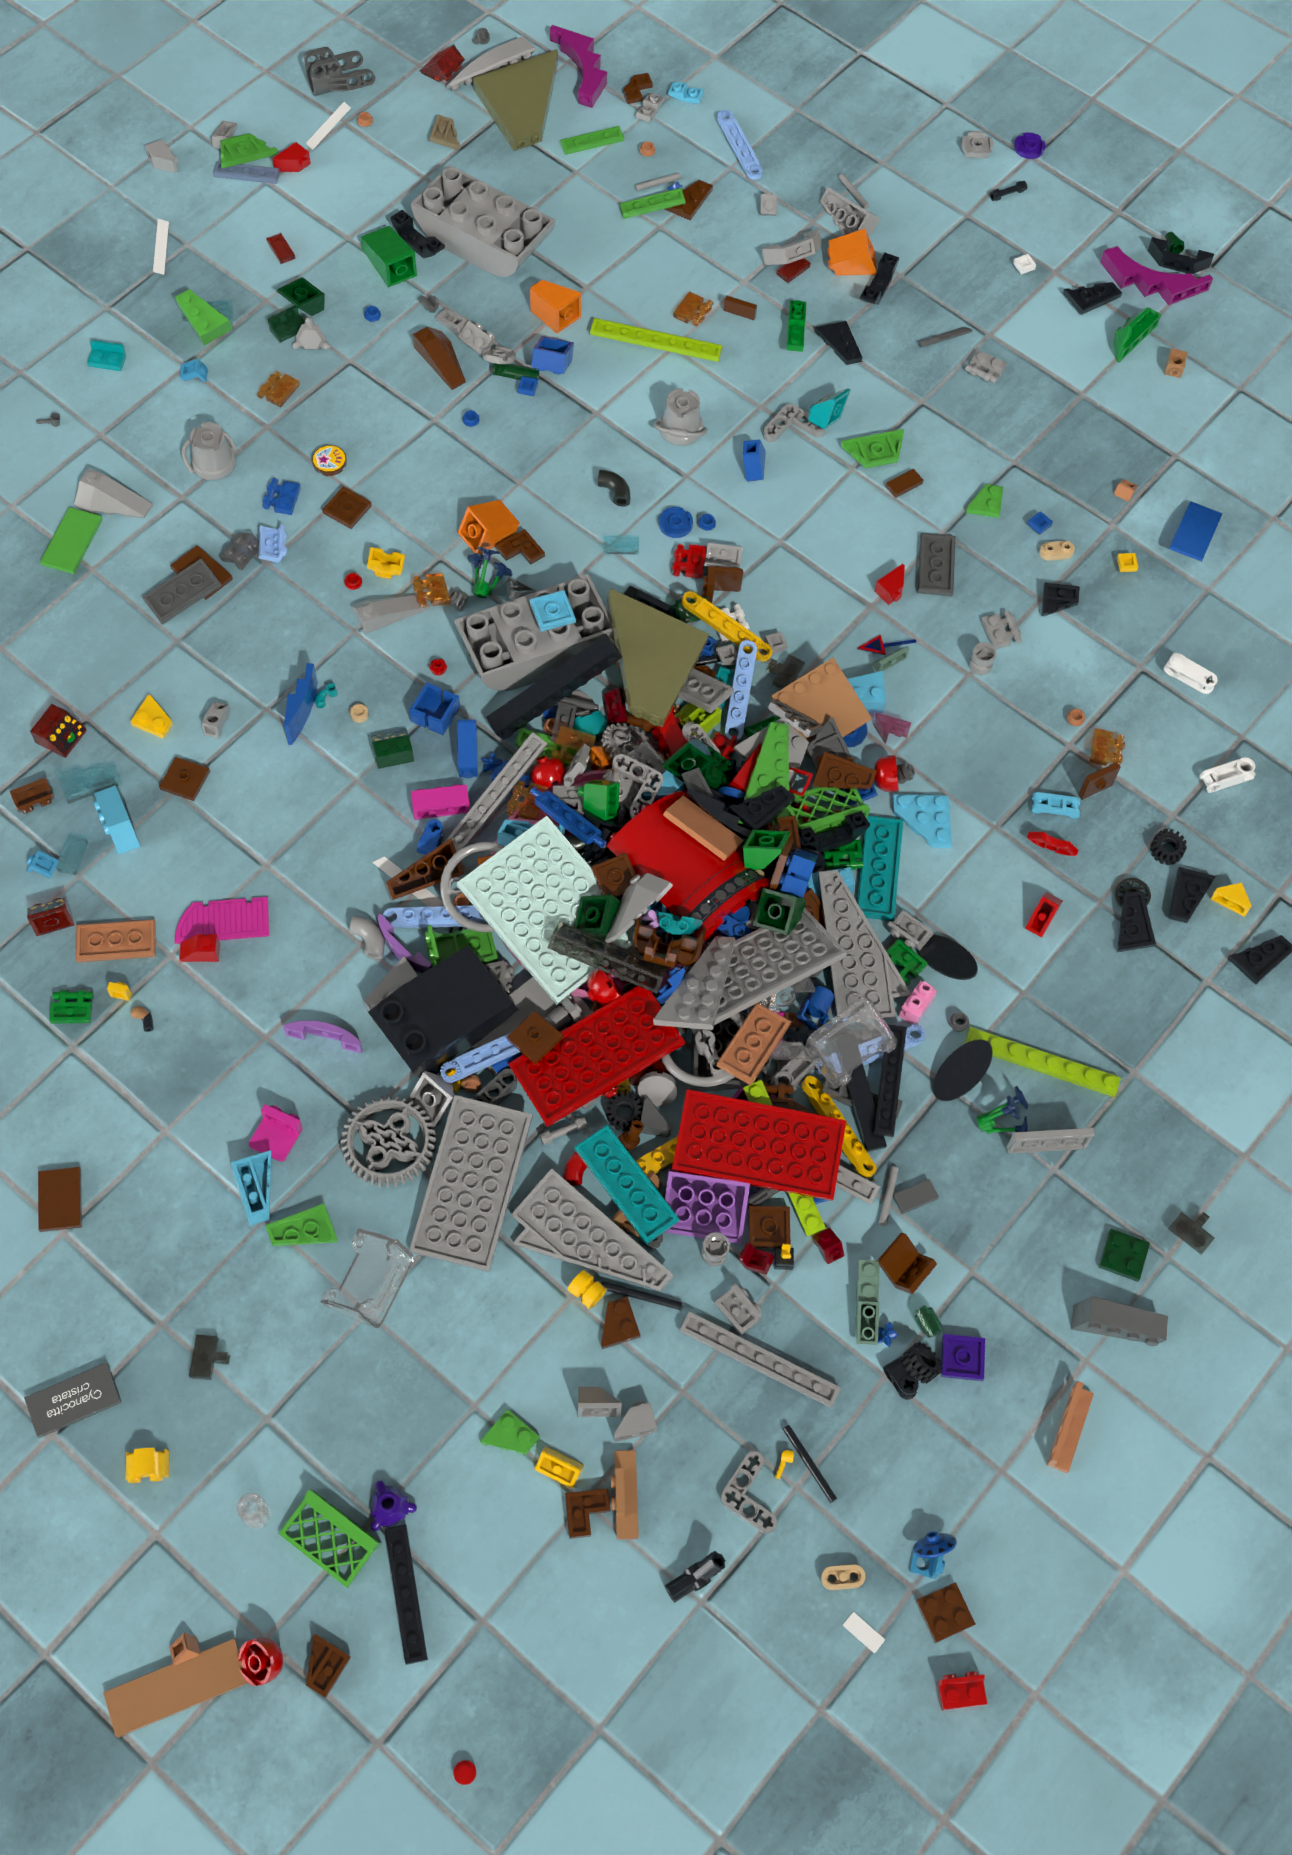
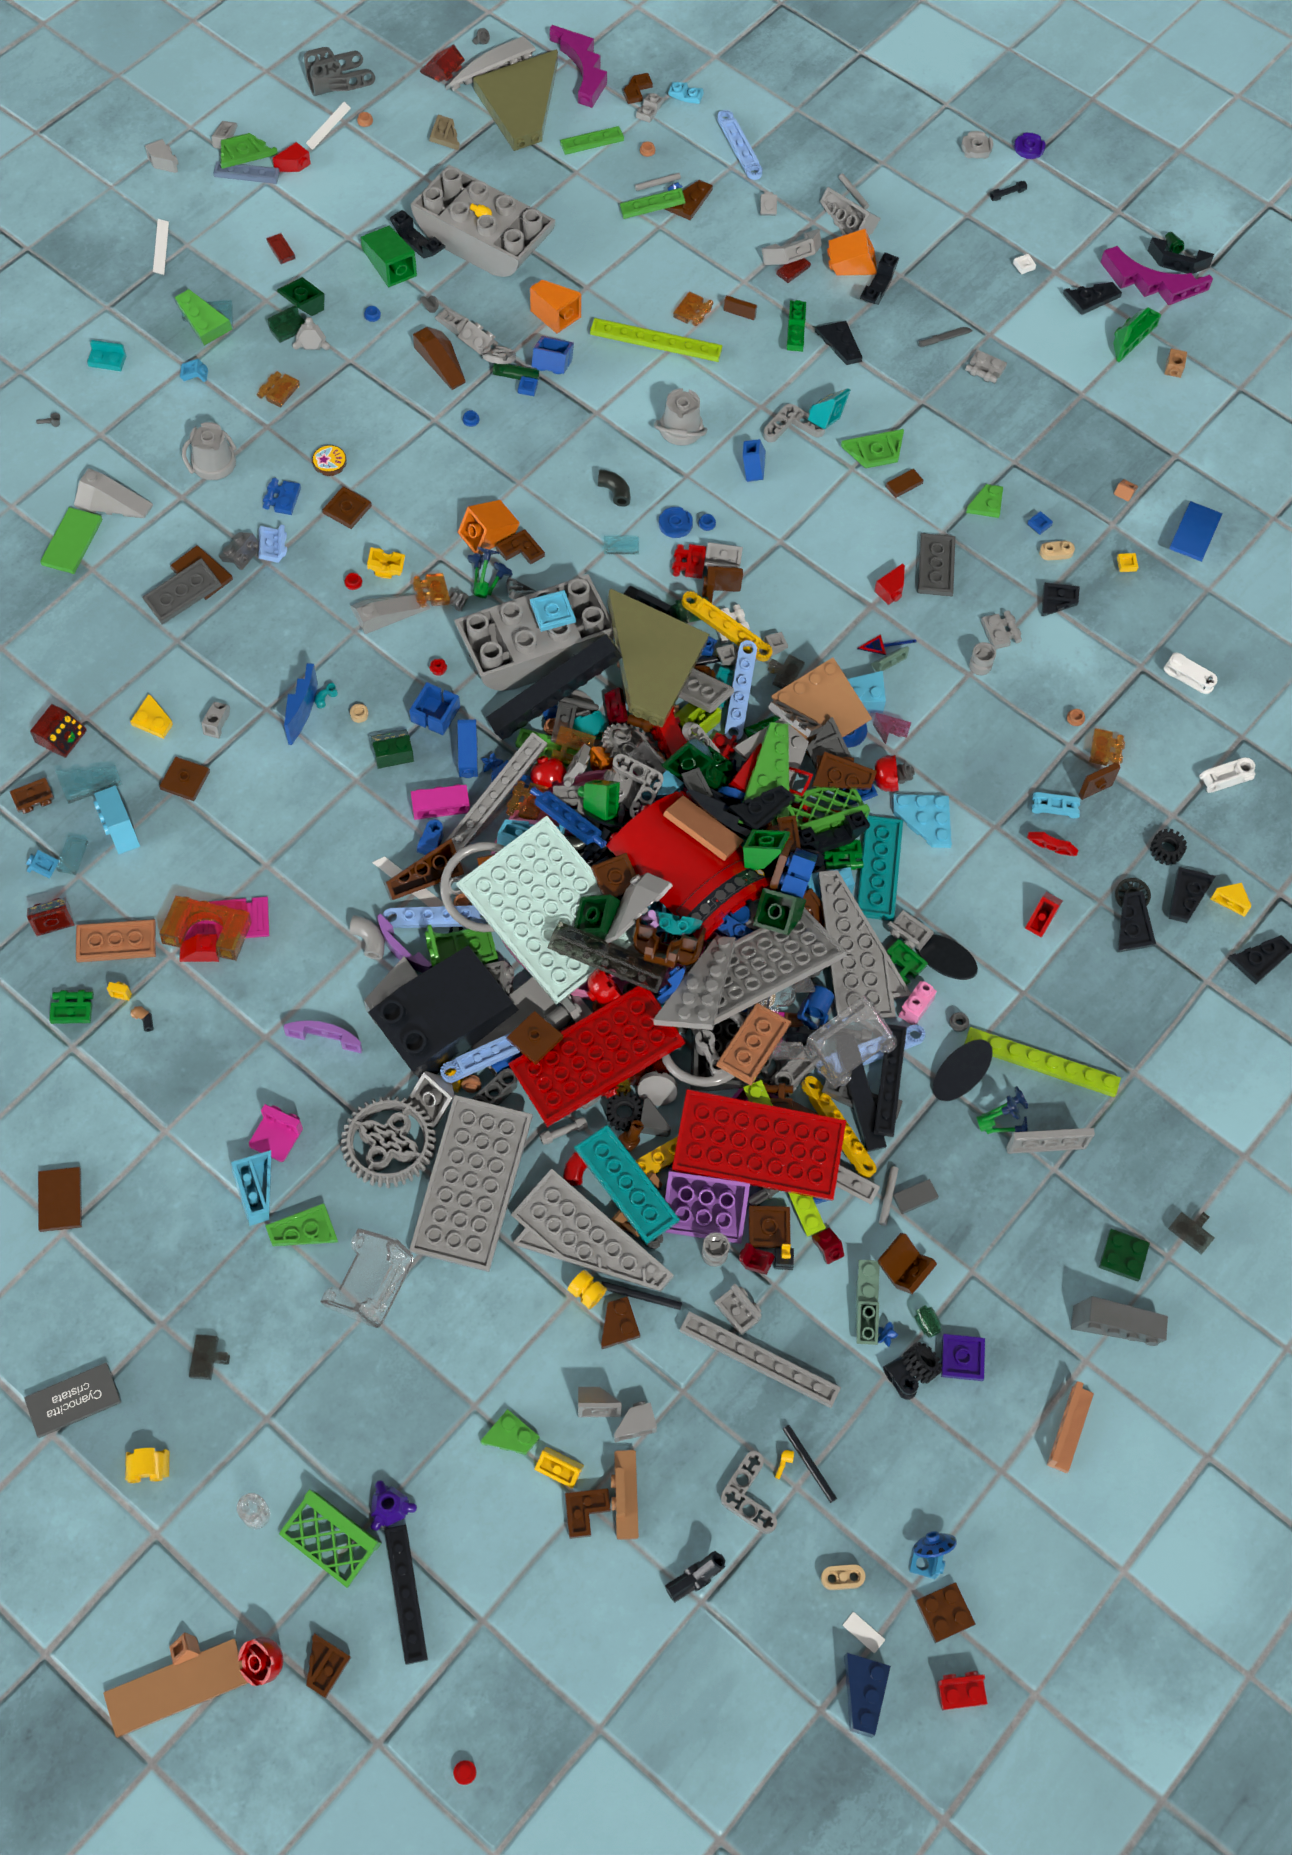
none -> clear orange arch [160,896,252,961]
none -> yellow cylinder [470,203,492,218]
none -> dark blue wedge [844,1653,891,1738]

